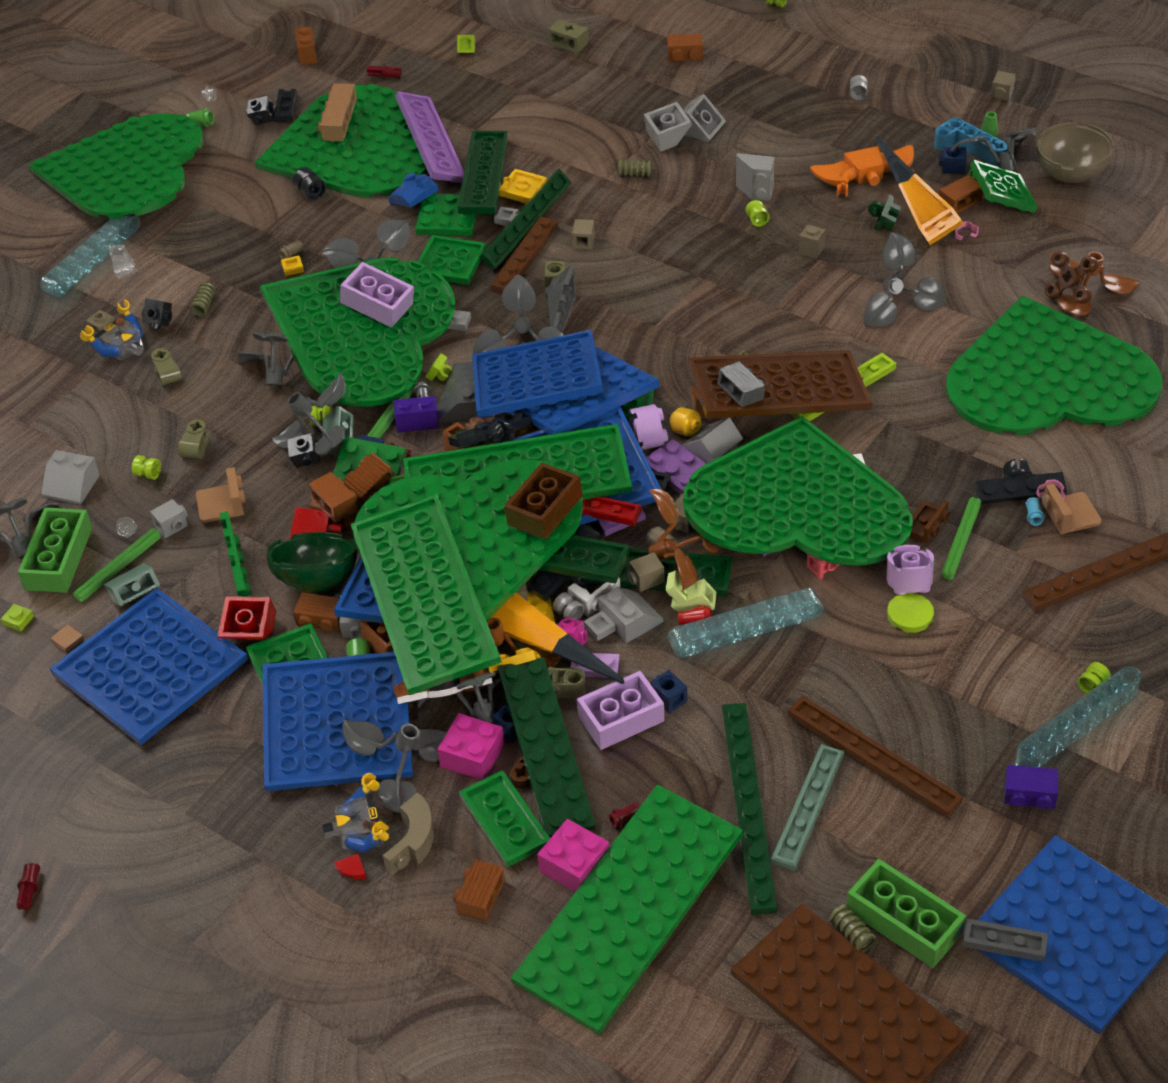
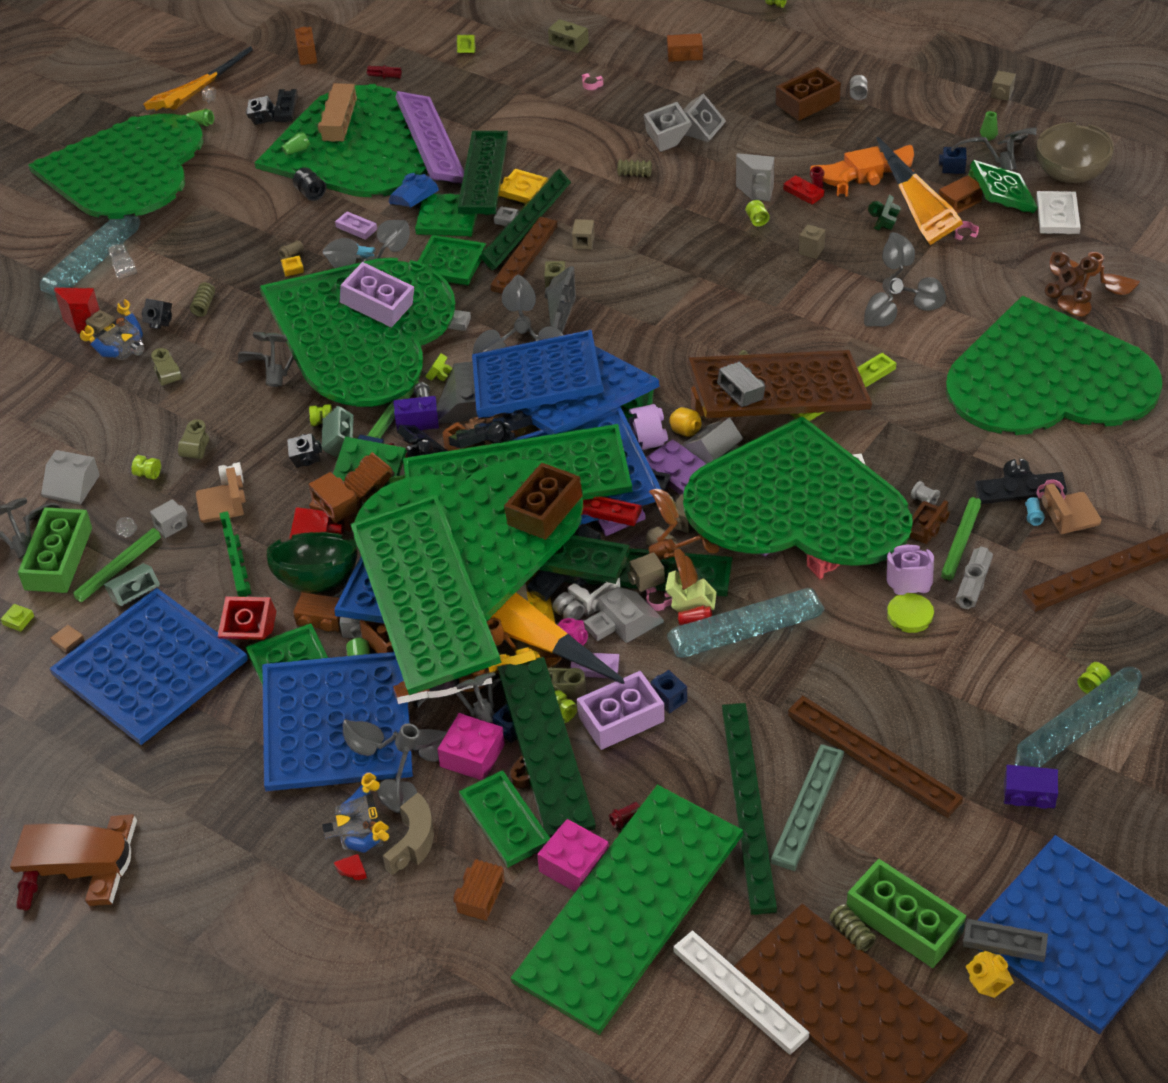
dark grey plant [272,373,346,455] -> none
dark azure beam [934,118,1008,166] -> none
none -> dark orange slope [10,814,137,906]
none -> red slope [54,287,100,334]
none -> light orange plate [143,46,253,111]
none -> white wheel [218,462,244,485]
none -> bright green cone [282,132,310,155]
none -> lavender plate [335,212,377,240]
none -> medium azure pin [357,245,375,258]
none -> black plate [397,425,448,457]
none -> lime wheel [555,690,578,723]
none -> bright pink piece [582,73,603,90]
none -> bright pink piece [646,587,673,611]
none -> white plate [674,930,809,1055]
none -> reddish brown brick [775,67,841,121]
none -> red plate [783,175,824,205]
none -> dark red pin [809,166,825,189]
none -> light grey bush [911,481,940,505]
none -> light grey piece [956,546,993,610]
none -> yellow brick [966,951,1014,998]
none -> white plate [1036,191,1081,234]

